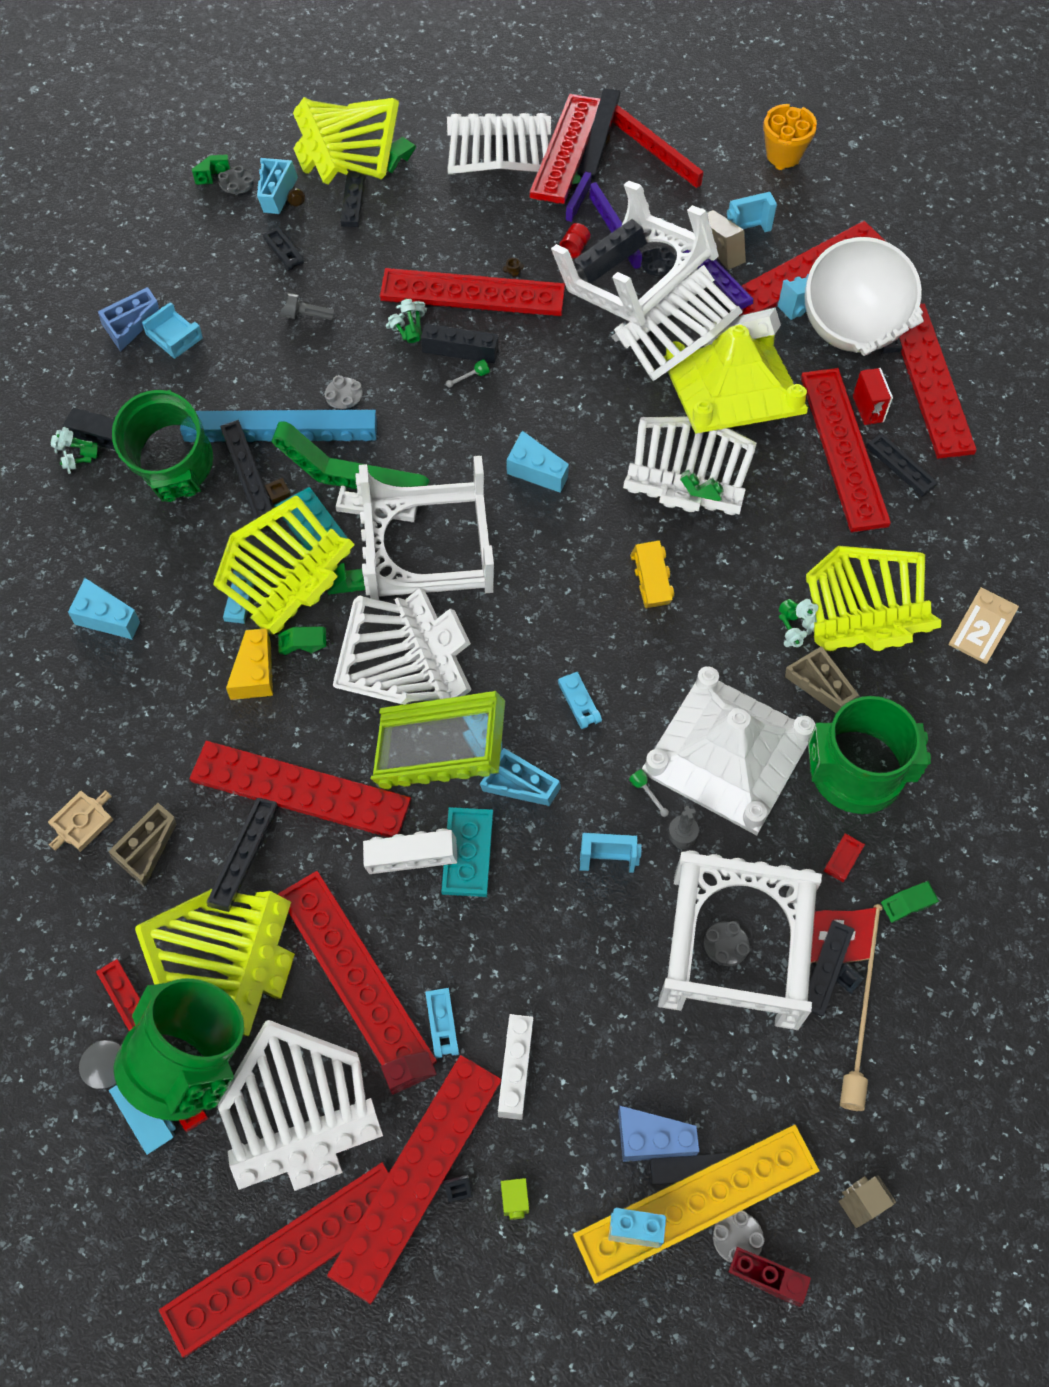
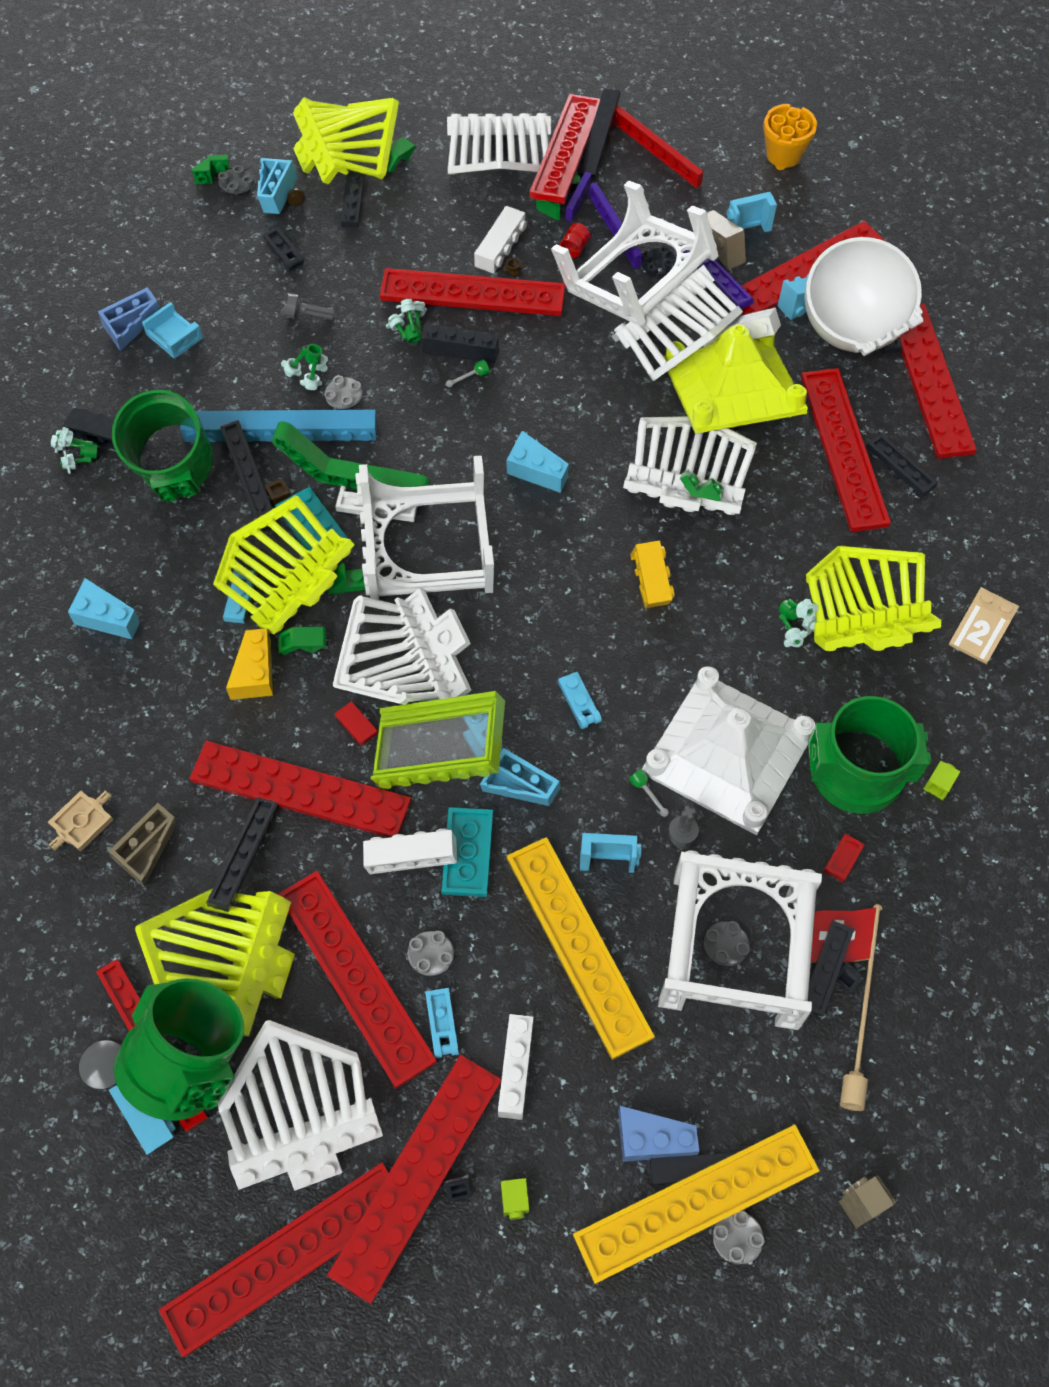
dark red slope [381,1052,437,1095] -> none
black brick [574,219,647,284] -> none
medium azure panel [608,1208,666,1248] -> none
dark red slope [729,1247,811,1307] -> none
dark tan wedge [785,646,859,714] -> none
red piece [853,368,893,425] -> none
green slope [881,881,940,923] -> none
none -> plant [281,344,328,390]
none -> red tile [335,701,378,746]
none -> light grey dish [408,931,454,976]
none -> white brick [474,206,527,273]
none -> yellow plate [507,837,655,1060]
none -> green slope [536,199,560,220]
none -> lime brick [924,761,960,800]

